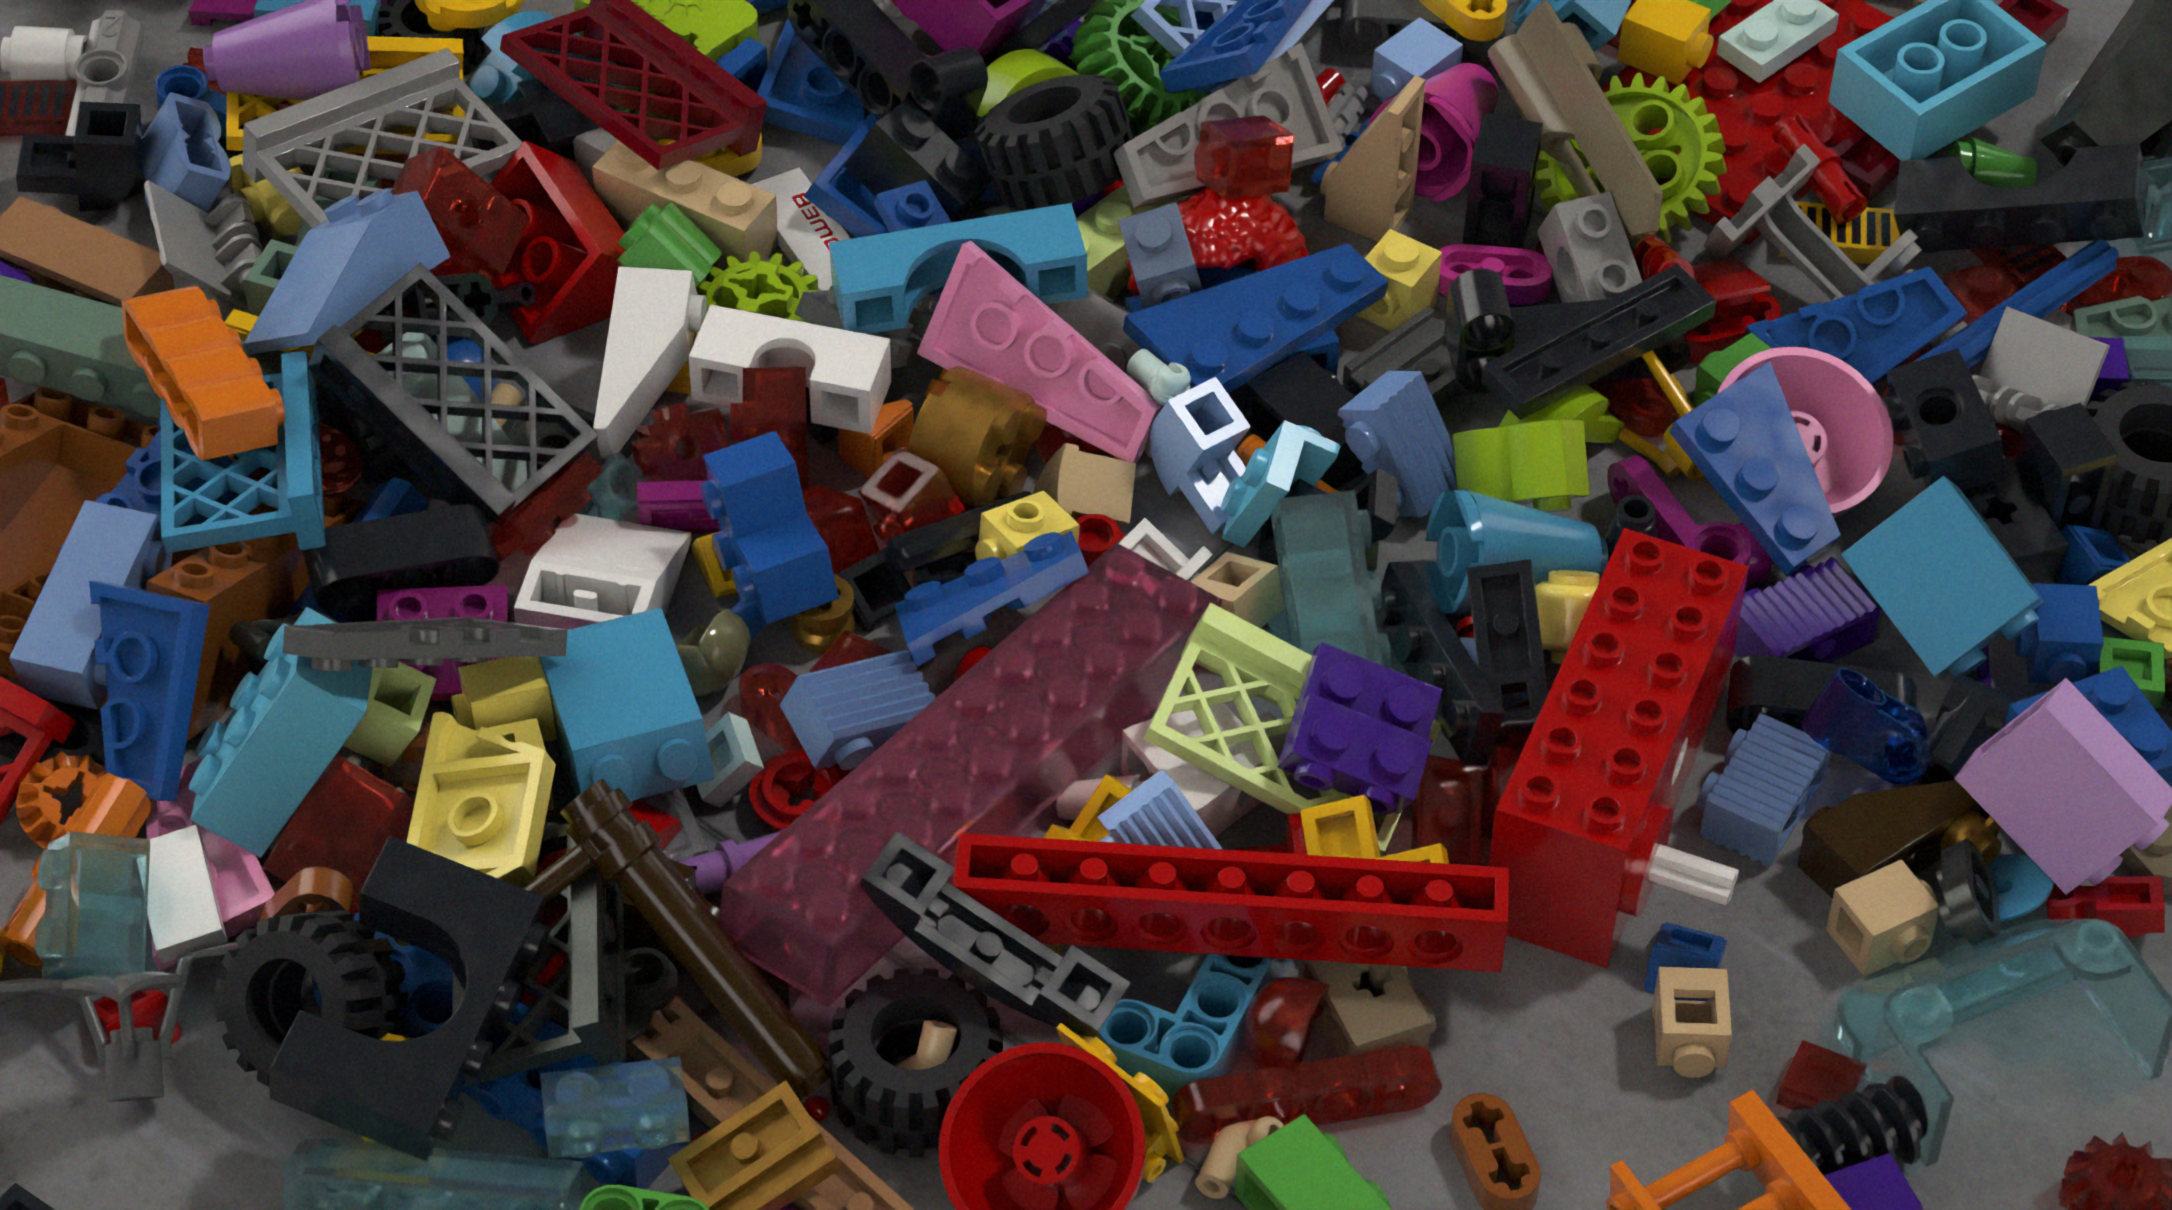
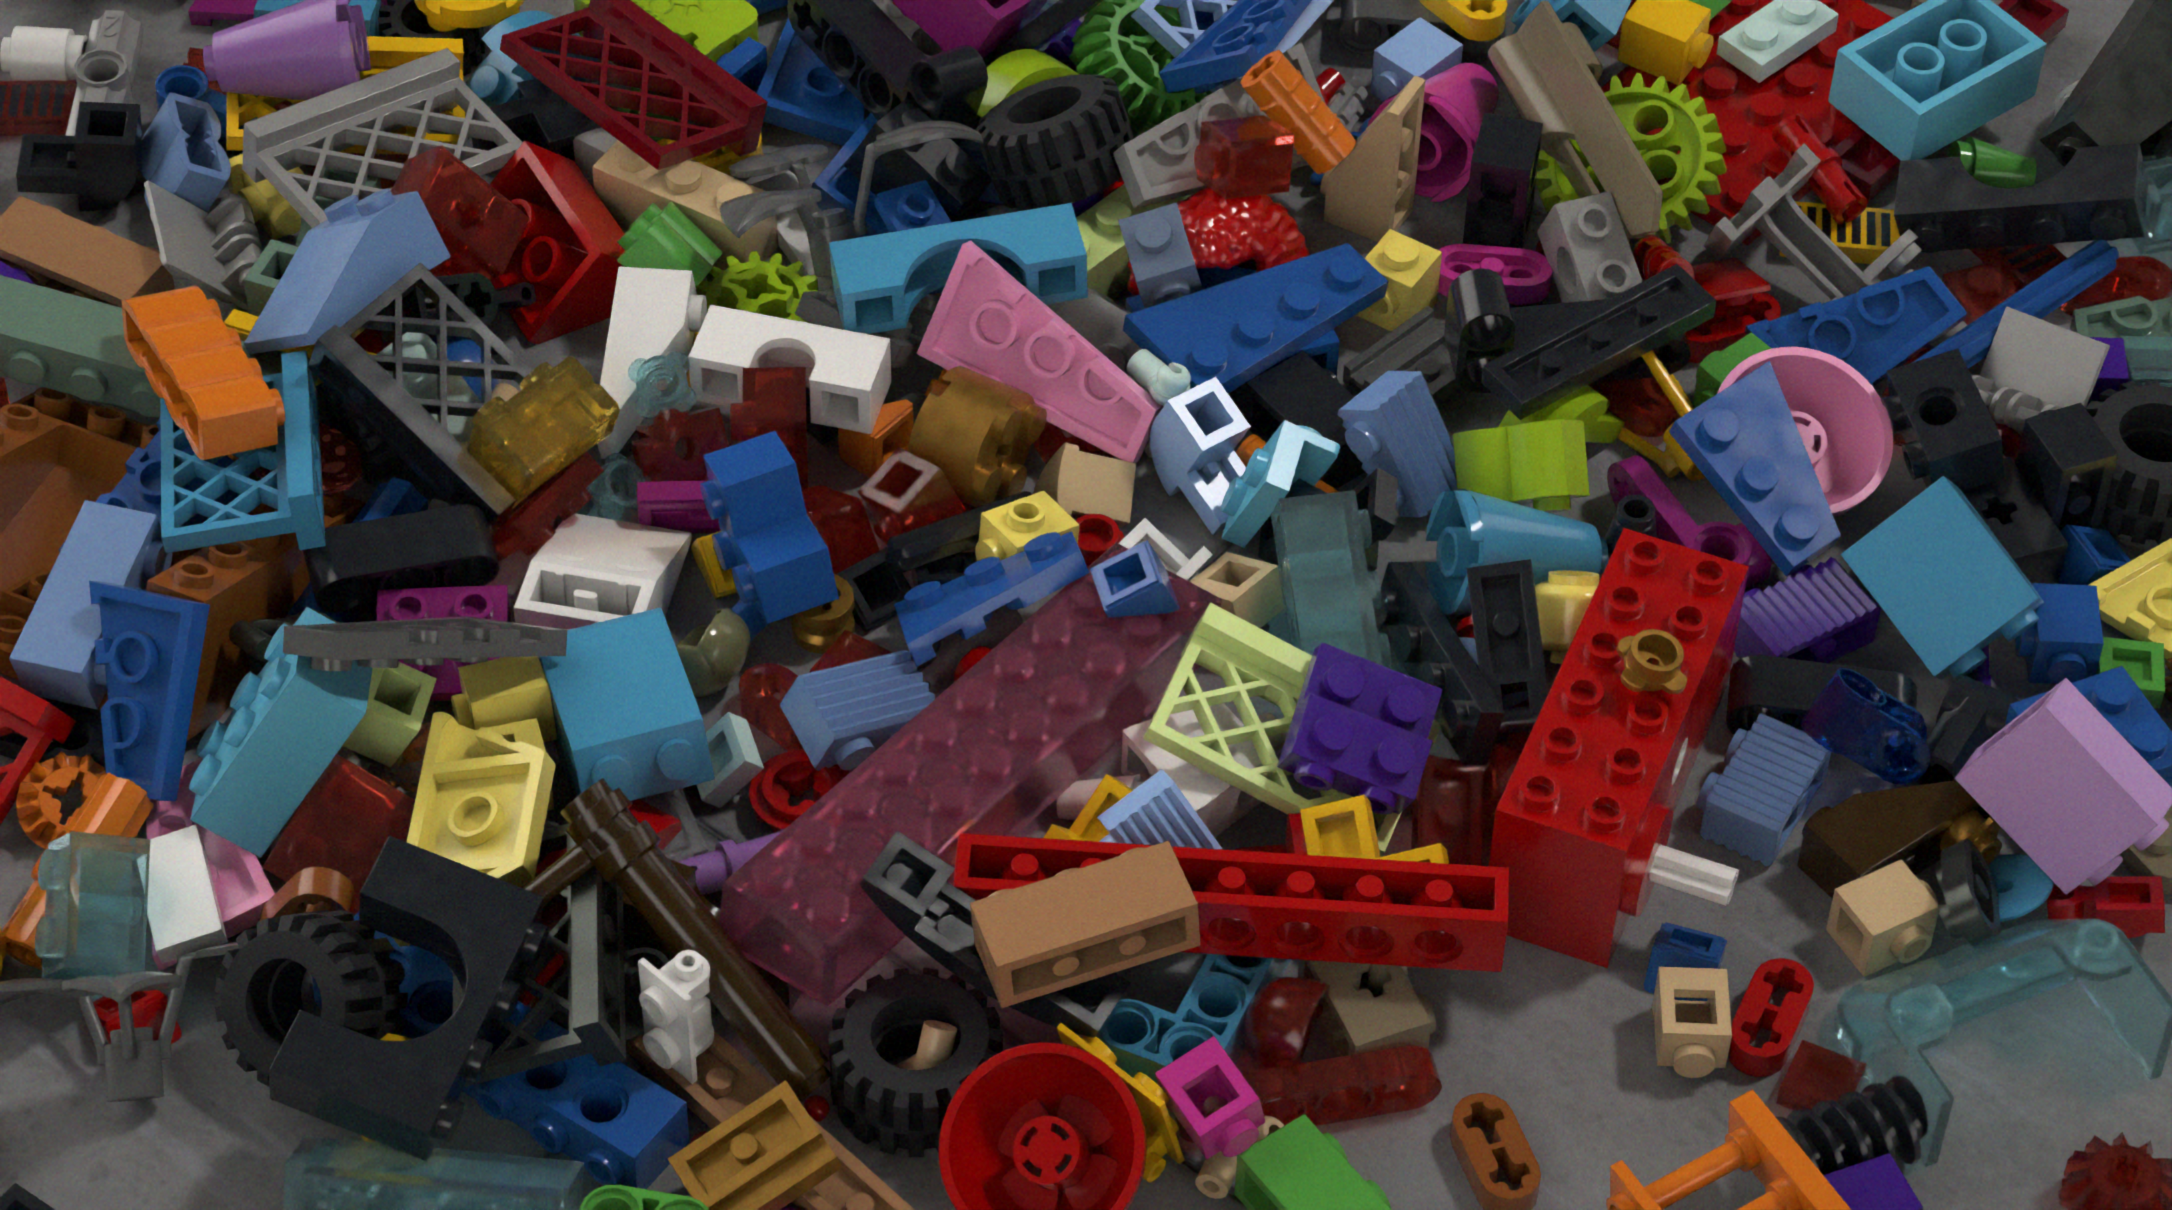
clear light blue bracket [539,1057,690,1159] -> none
none -> clear yellow brick [468,356,620,502]
none -> clear light blue plate [628,351,696,419]
none -> white hinge [638,950,714,1084]
none -> dark grey plant [720,121,984,277]
none -> medium nougat brick [970,841,1200,1008]
none -> blue slope [1090,540,1180,618]
none -> dark pink brick [1155,1036,1265,1160]
none -> orange axle [1240,50,1356,174]
none -> pearl gold plate [1617,629,1687,694]
none -> red beam [1728,958,1814,1077]

